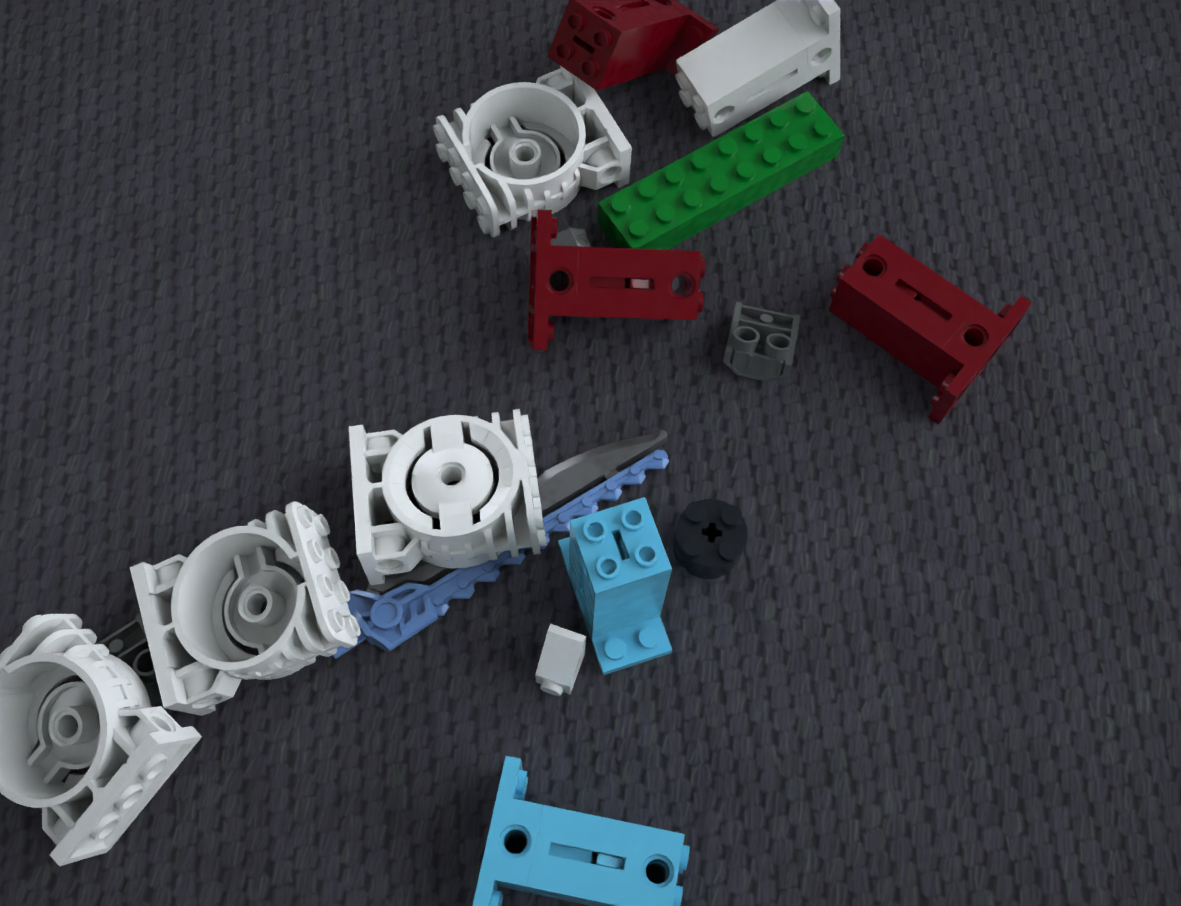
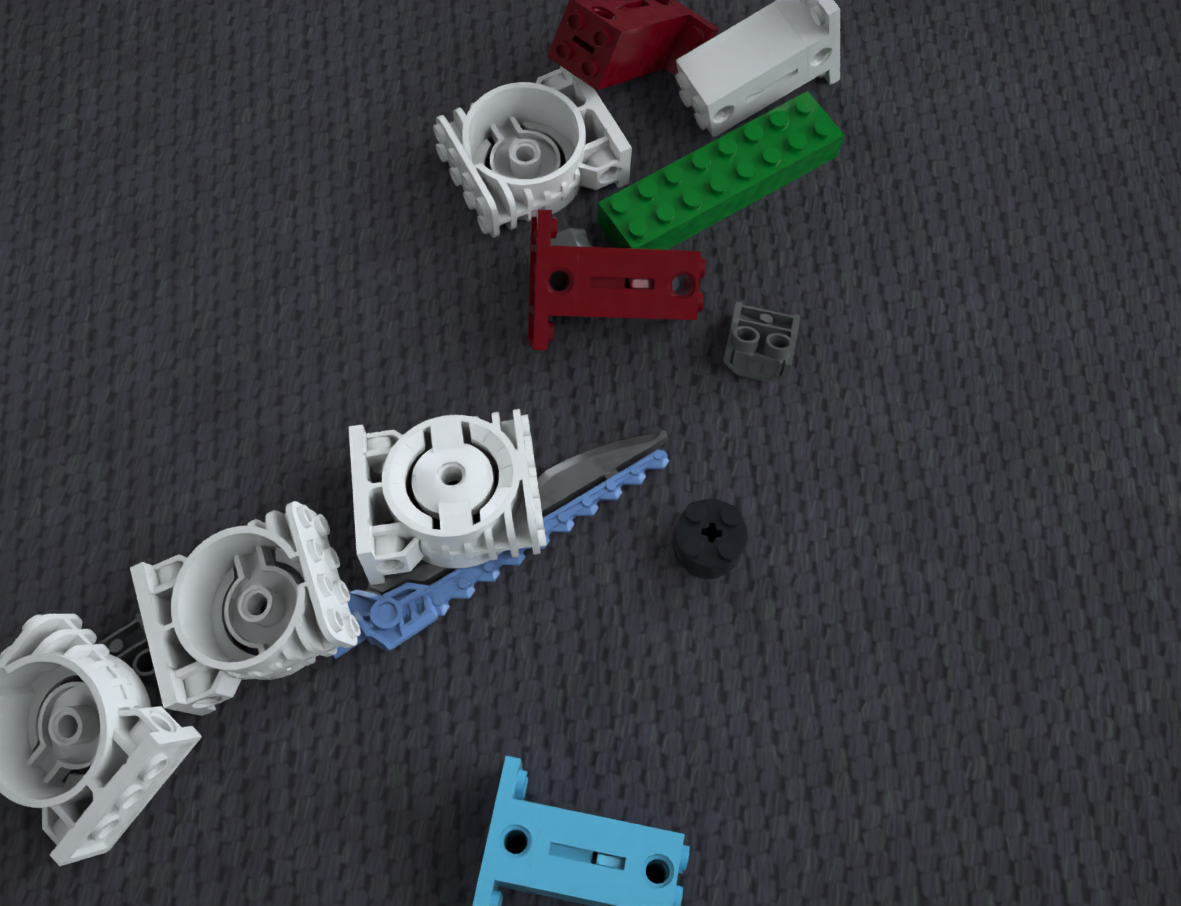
white slope [535,624,586,696] -> none
medium azure brick [558,497,672,675] -> none
dark red brick [829,234,1032,425] -> none

